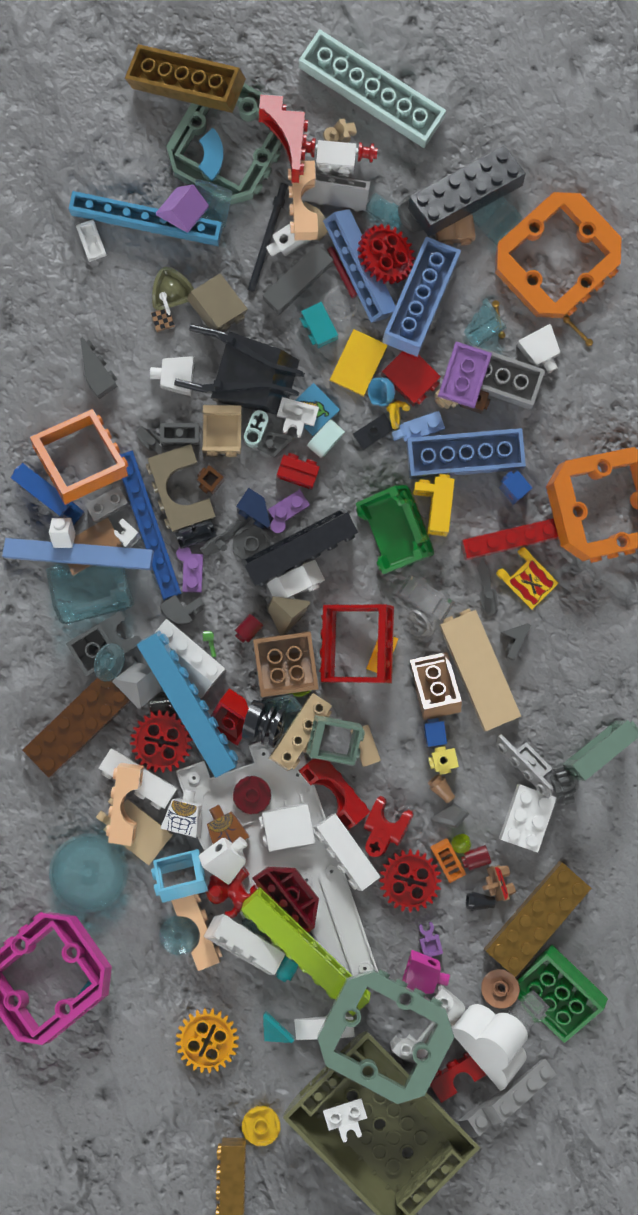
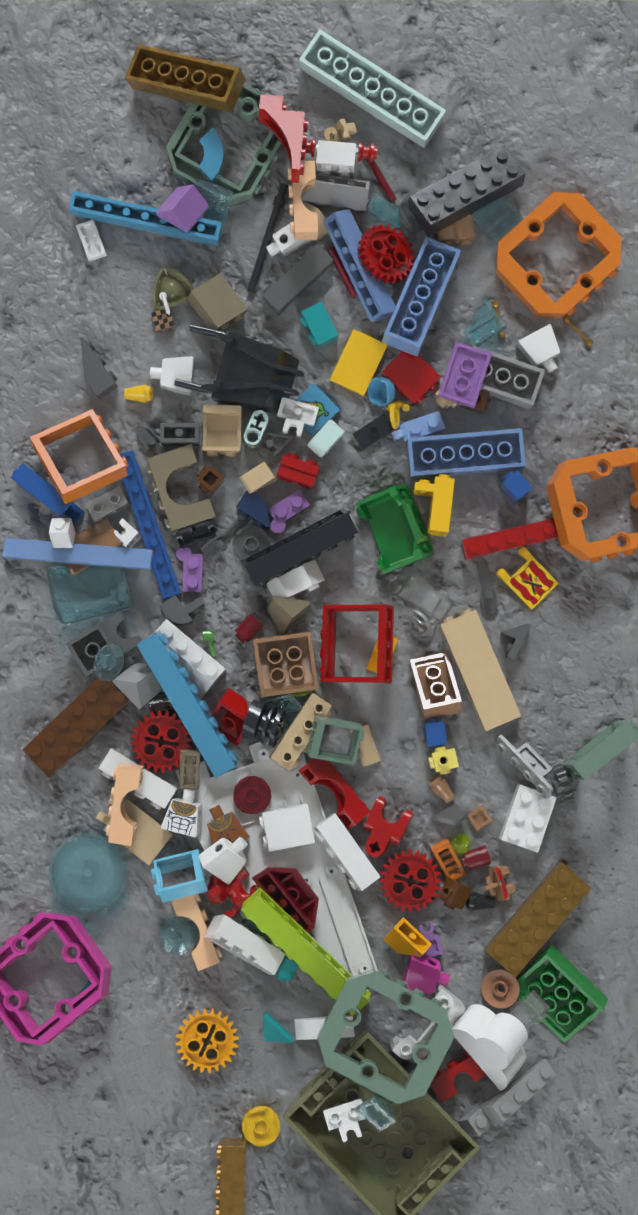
none -> yellow cone [124,384,153,403]
none -> dark tan plate [178,750,200,789]
none -> tan slope [240,461,277,494]
none -> clear light blue slope [356,1094,396,1131]
none -> dark red bar [365,158,397,203]
none -> light orange slope [383,917,432,957]
none -> reddish brown brick [438,877,472,910]
none -> medium nougat tile [467,805,493,831]

